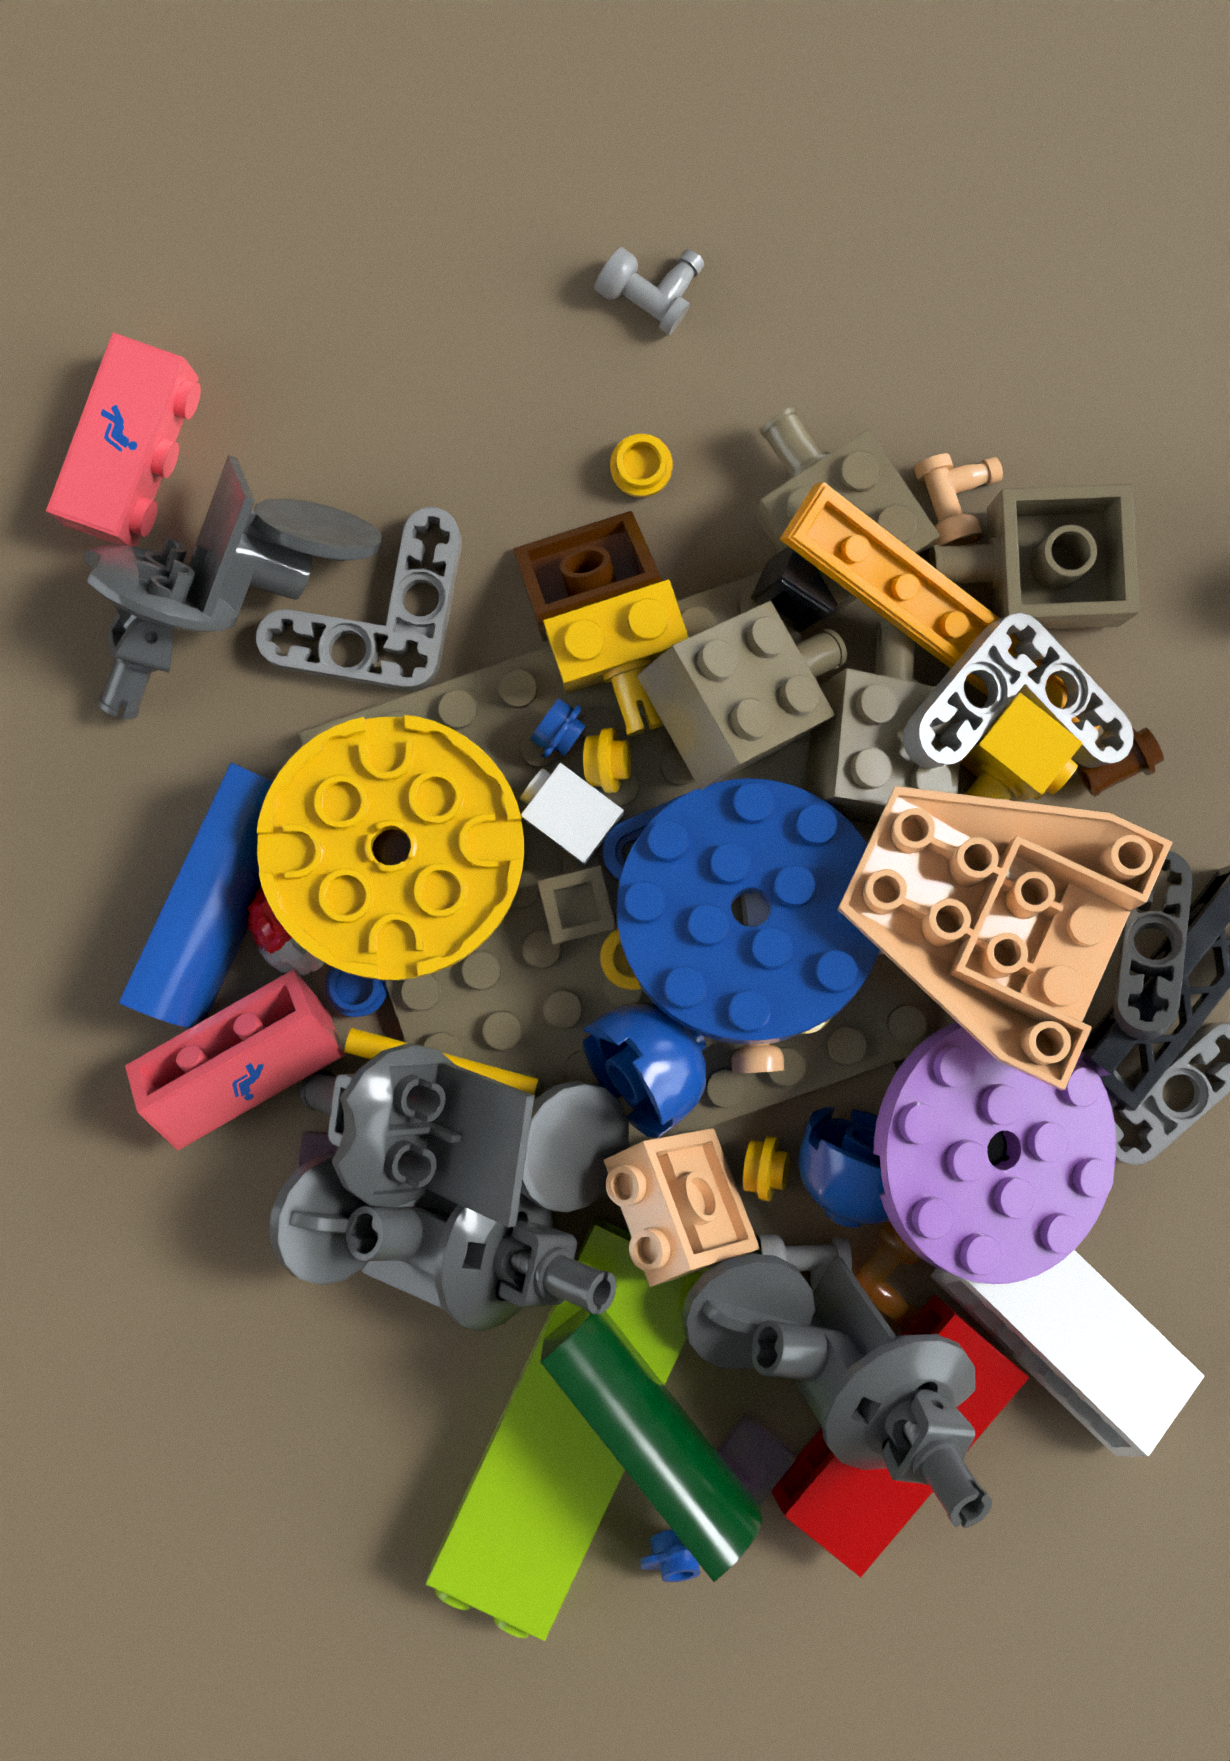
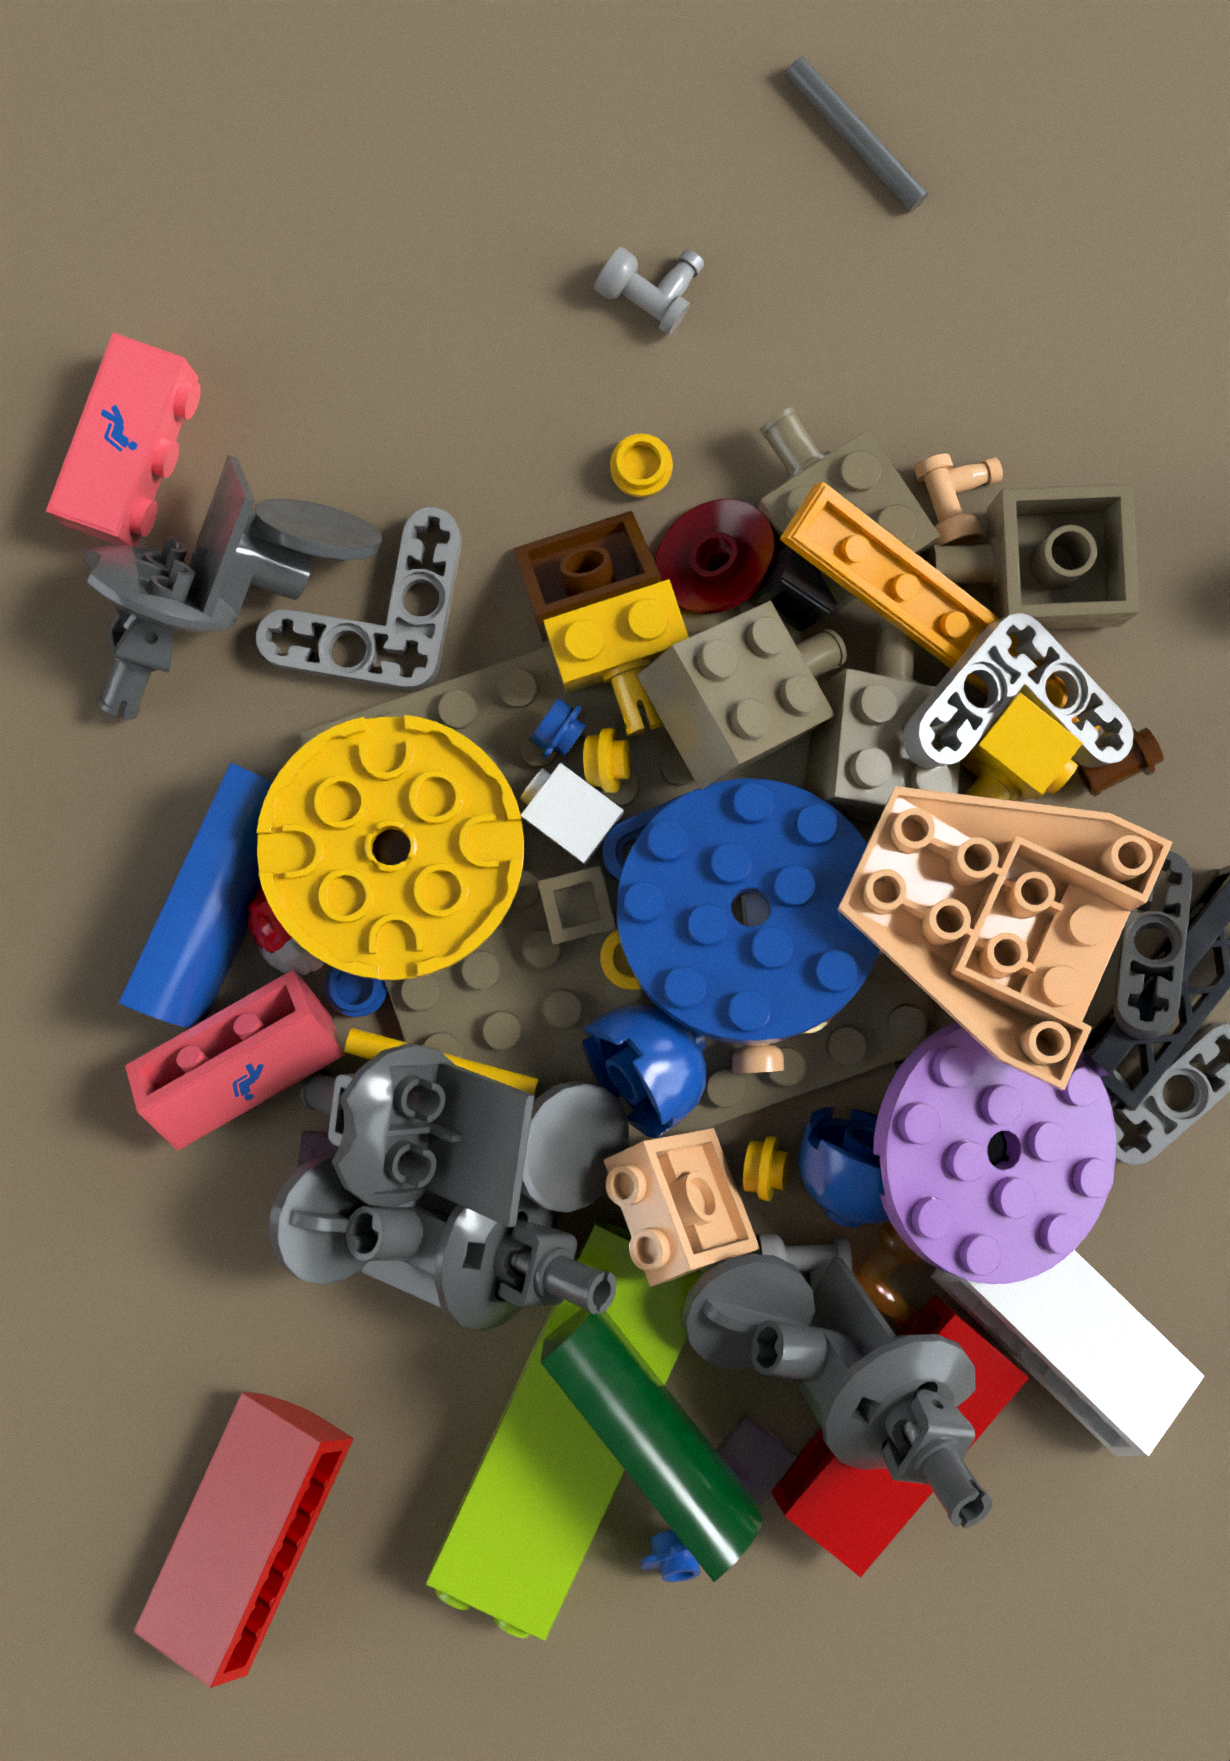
none -> brick [133,1392,354,1688]
none -> dark red dish [655,499,776,614]
none -> dark grey bar [785,56,929,212]

